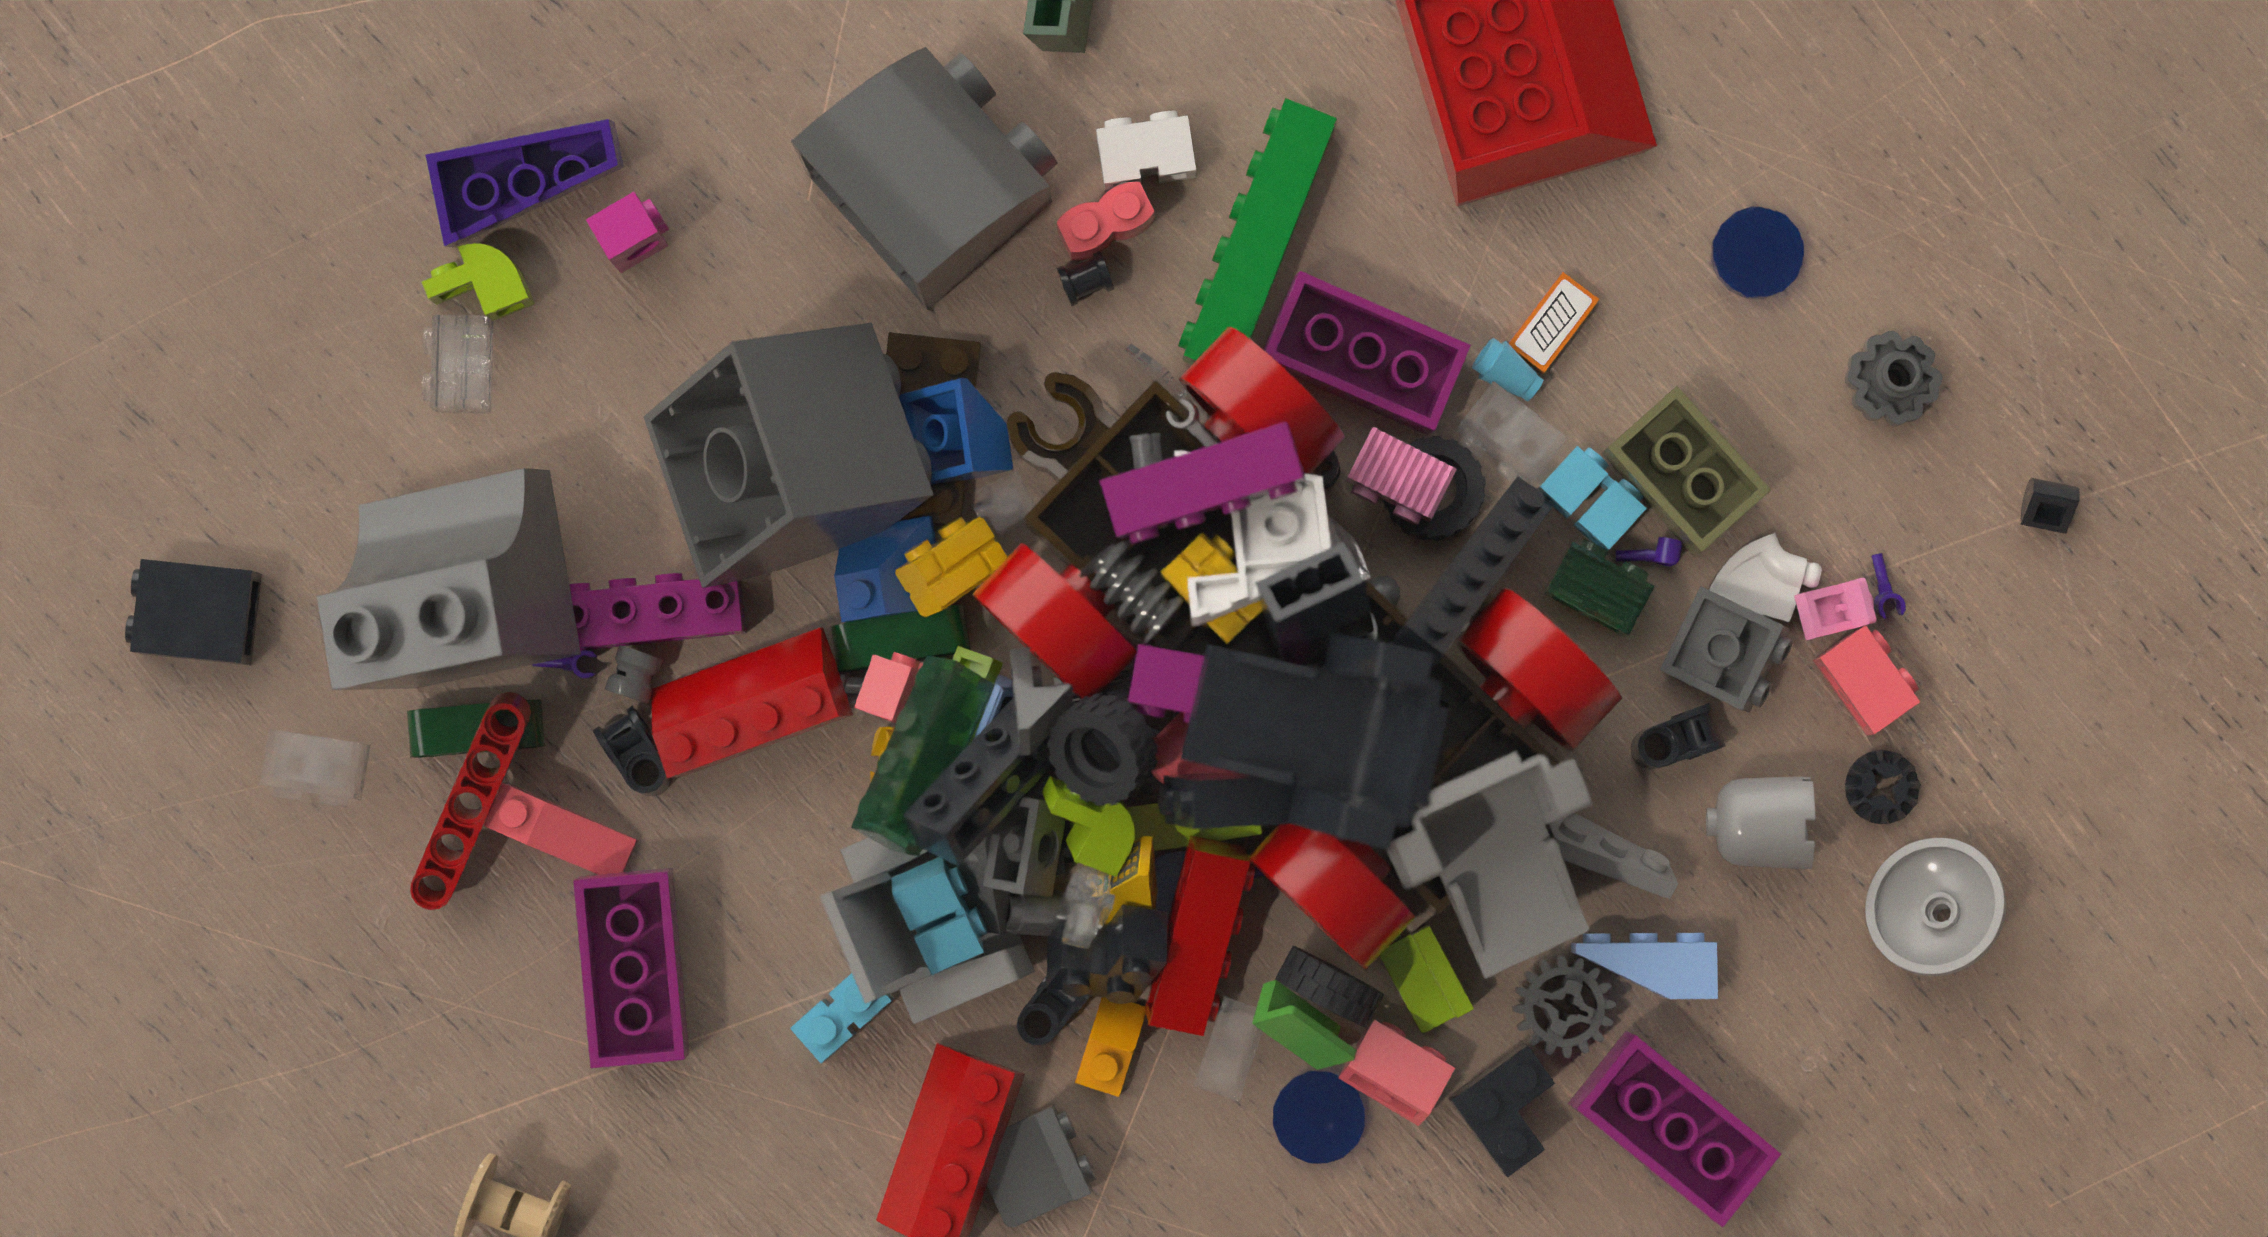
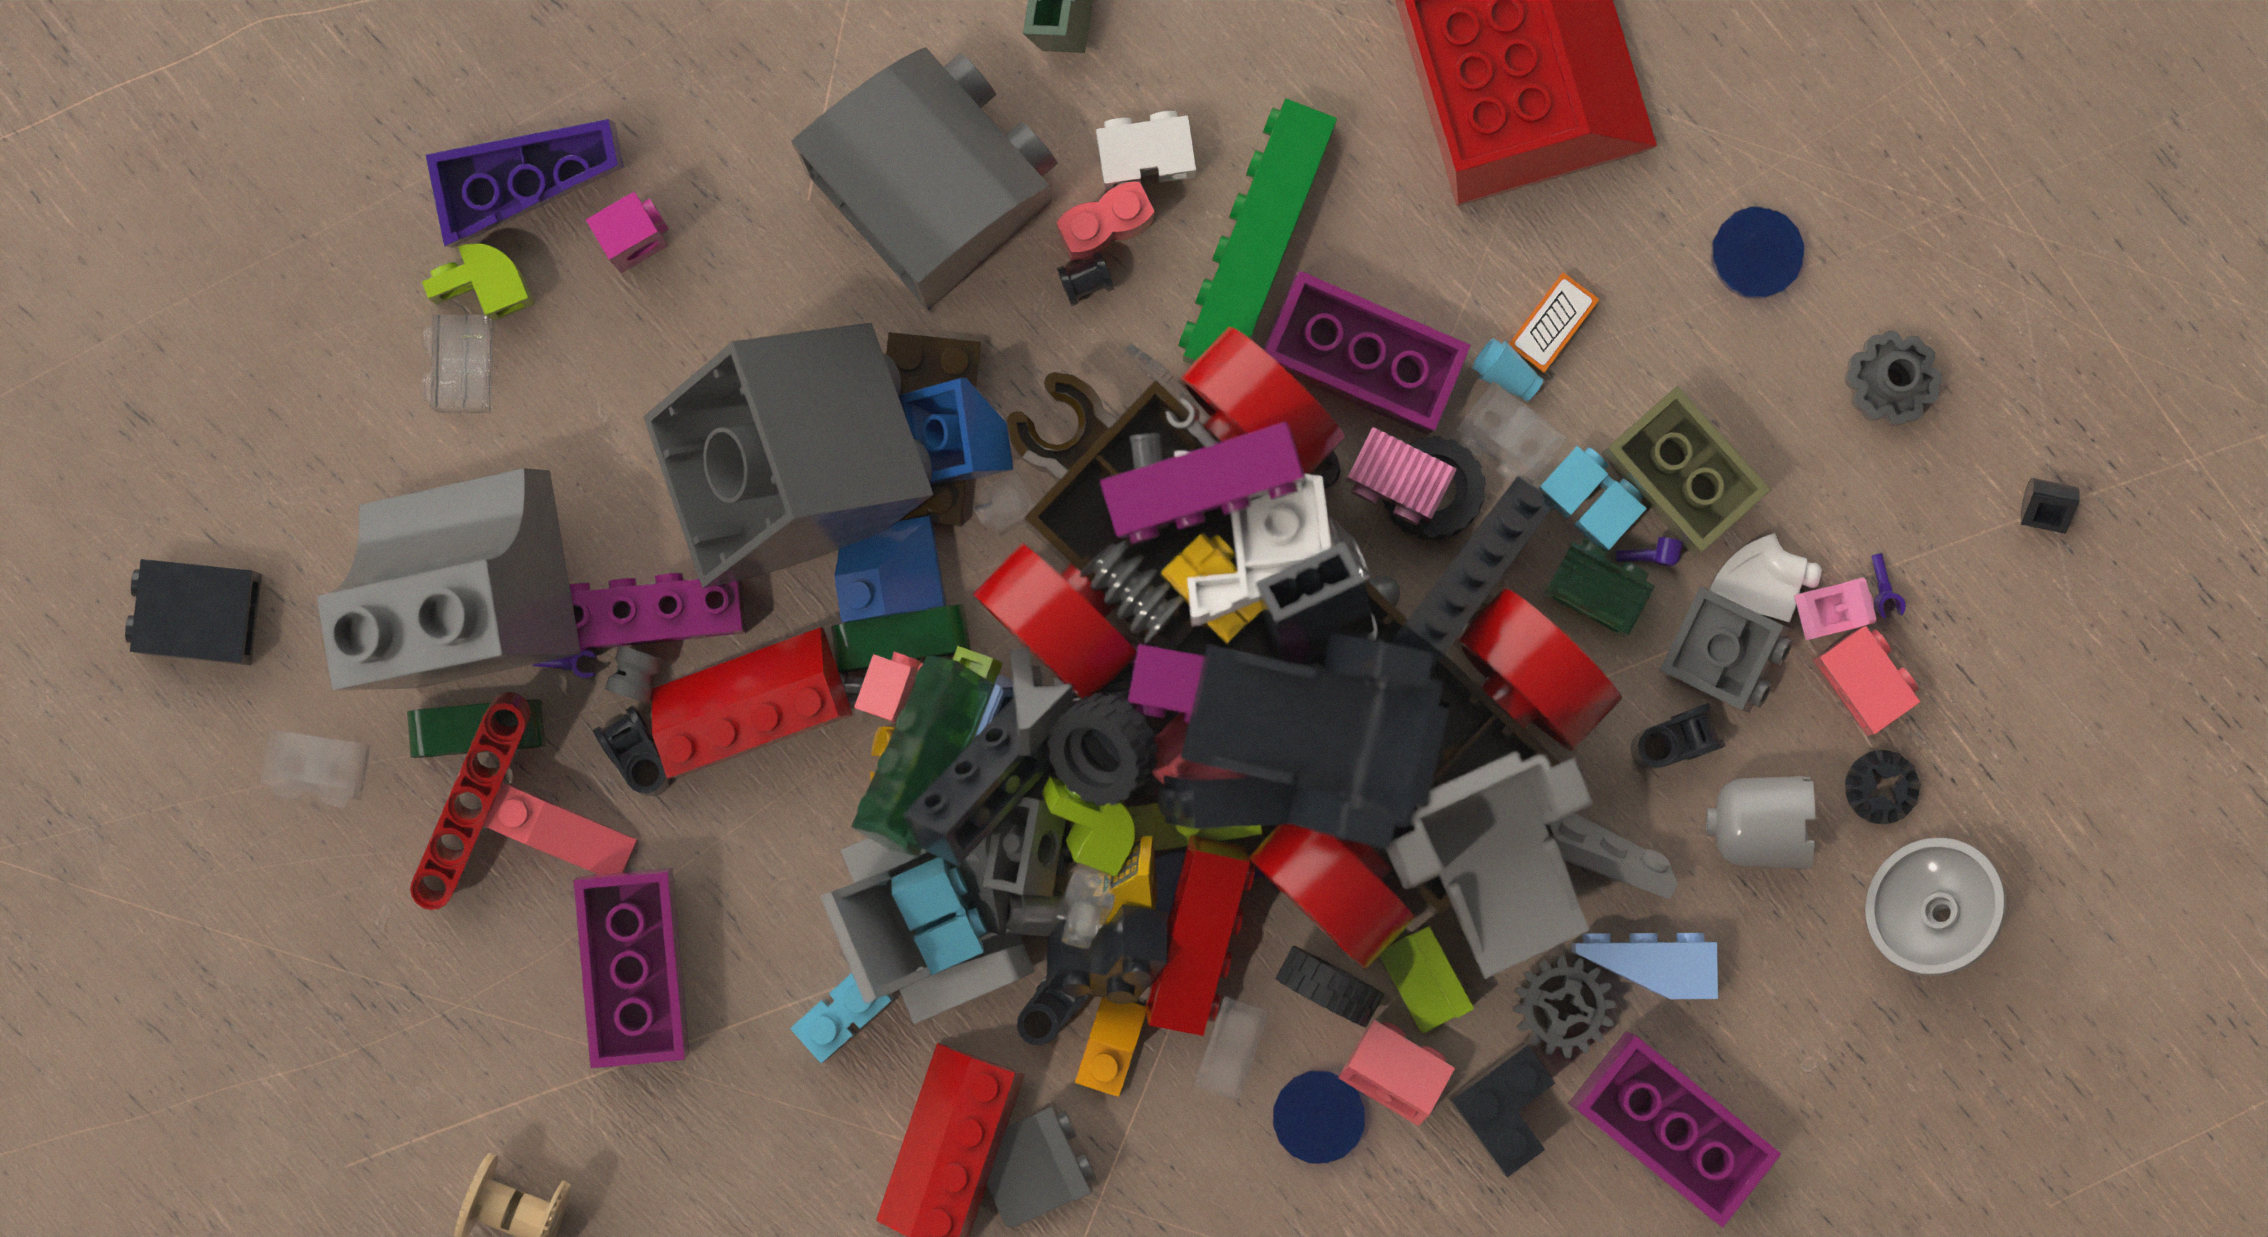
yellow brick [895,516,1007,617] -> none
bright green panel [1252,980,1356,1070] -> none

